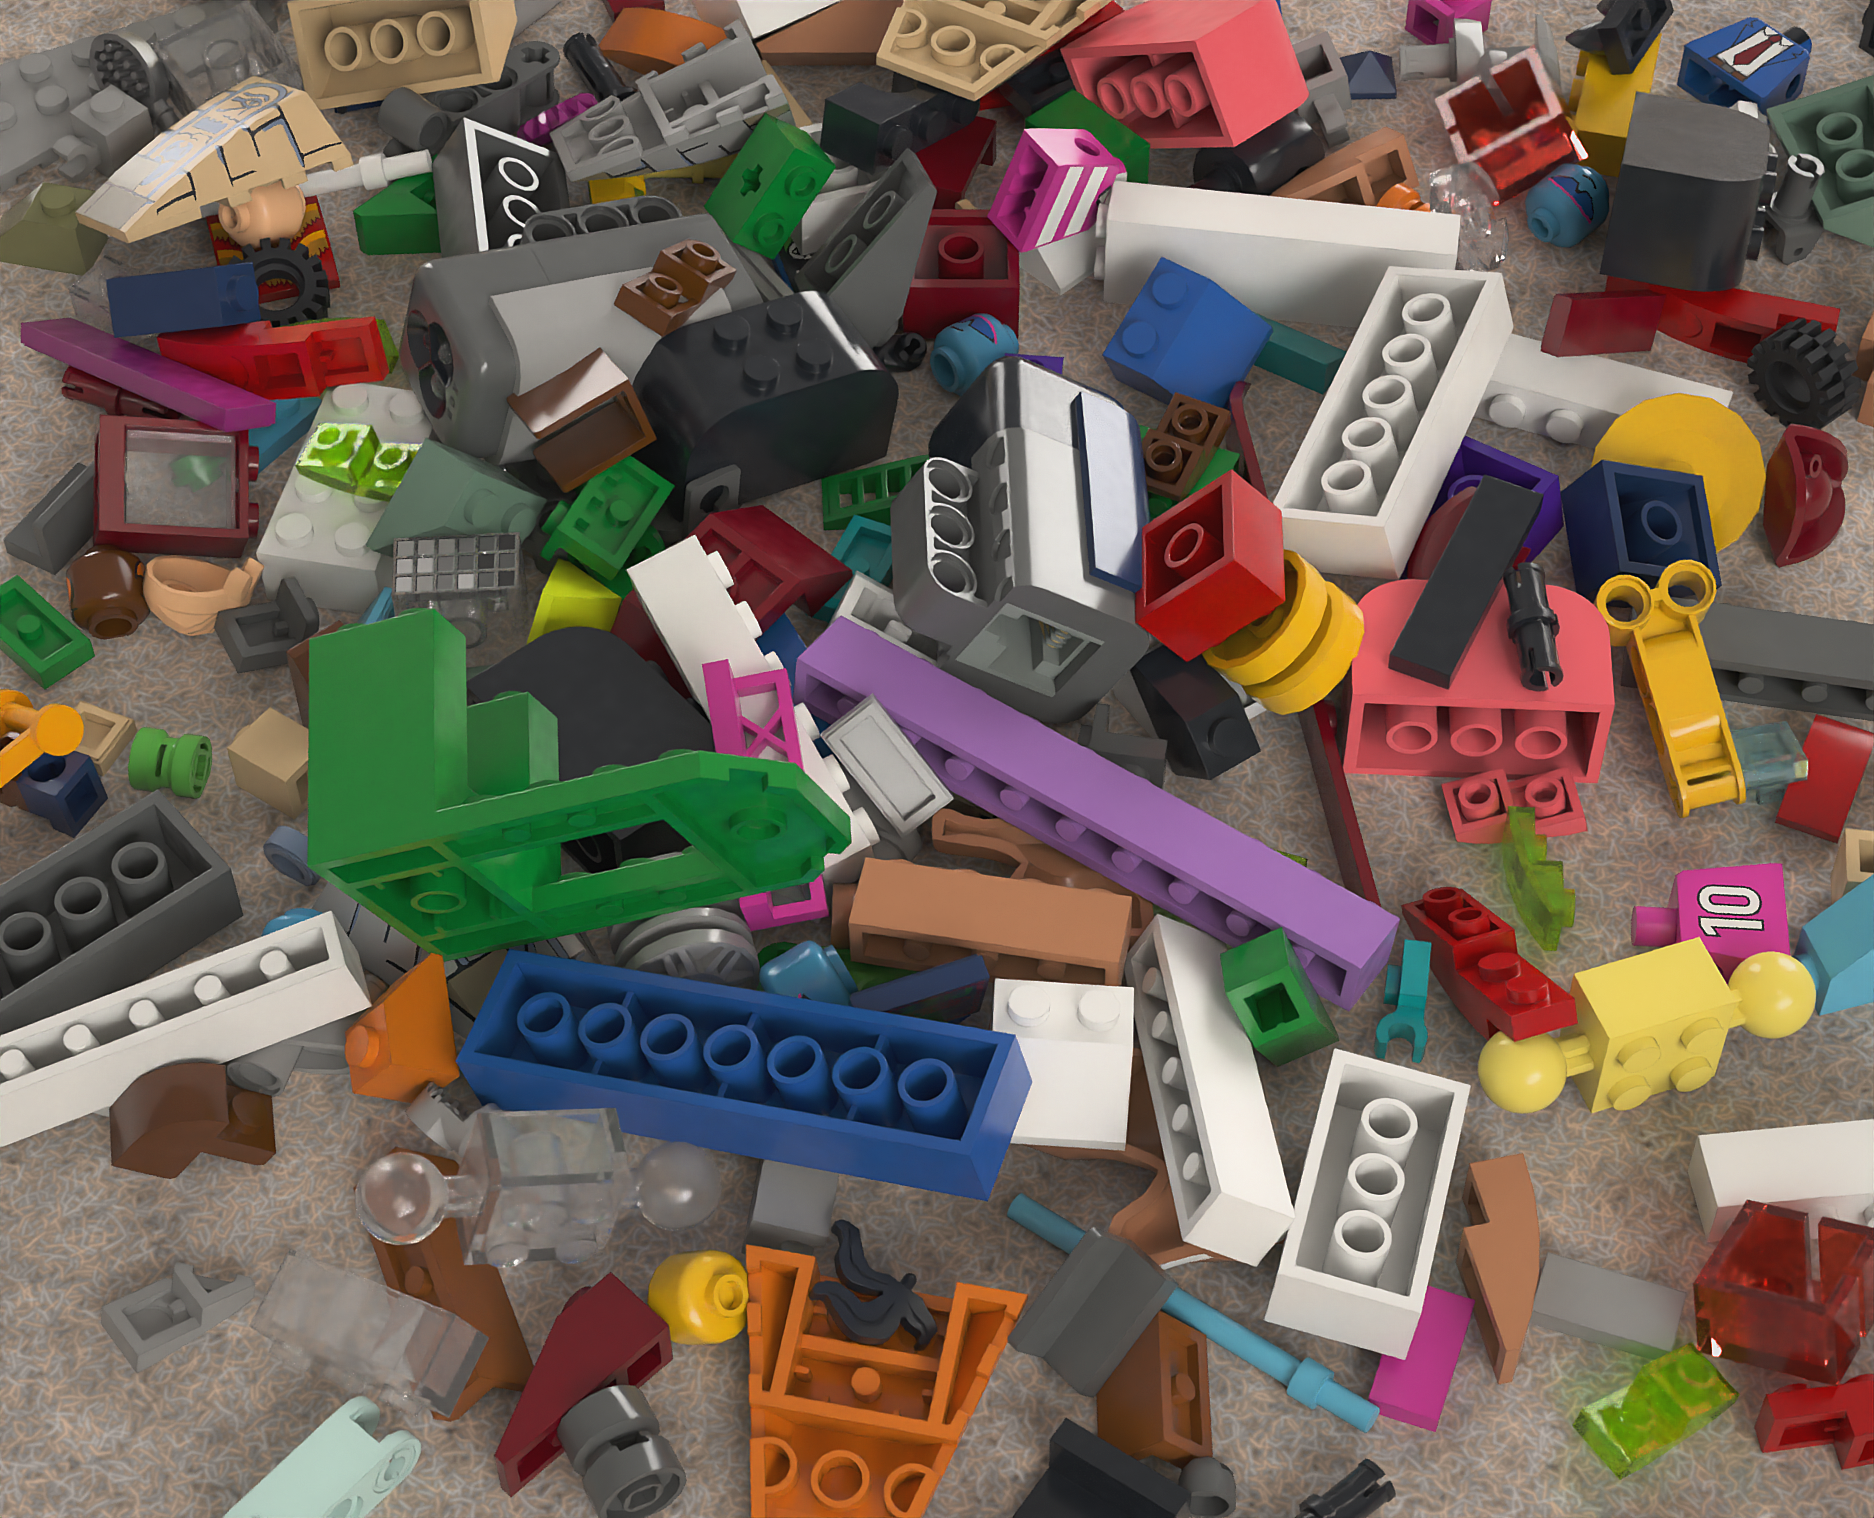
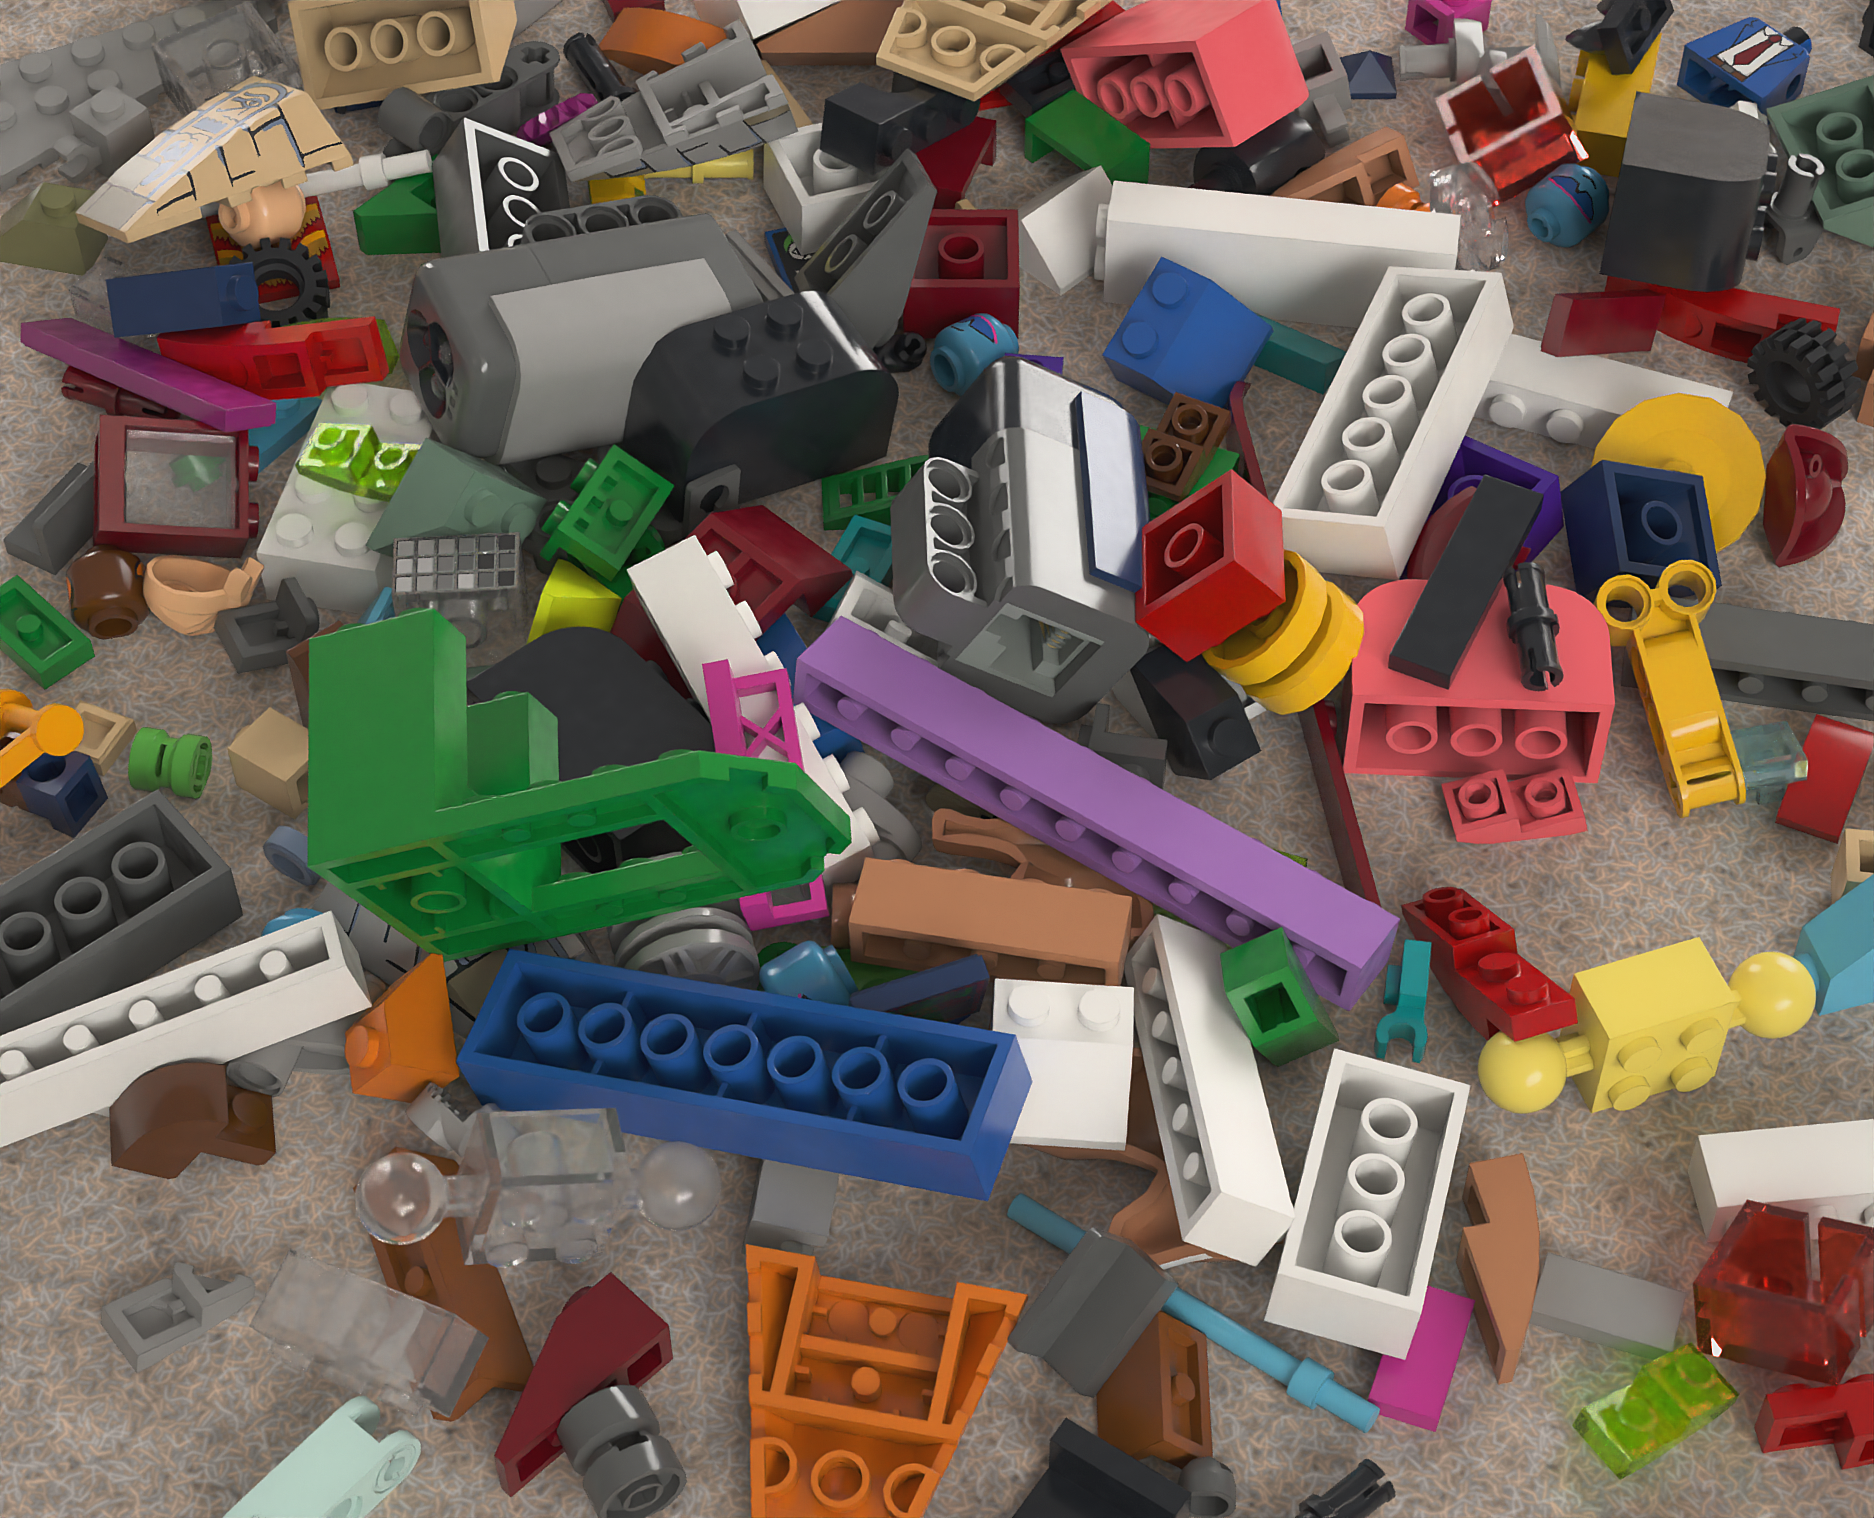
flat silver piece [89,30,180,132] -> none
reddish brown piece [506,347,657,492] -> none
reddish brown slope [613,238,737,337] -> none
yellow head [647,1249,749,1345] -> none
green brick [703,113,837,260] -> none
black piece [808,1219,937,1351] -> none
light grey tile [821,693,954,838] -> none
dark pink torso [987,128,1127,253] -> none
clear neon green slope [1501,806,1575,951] -> none
dark pink torso [1631,863,1790,985] -> none

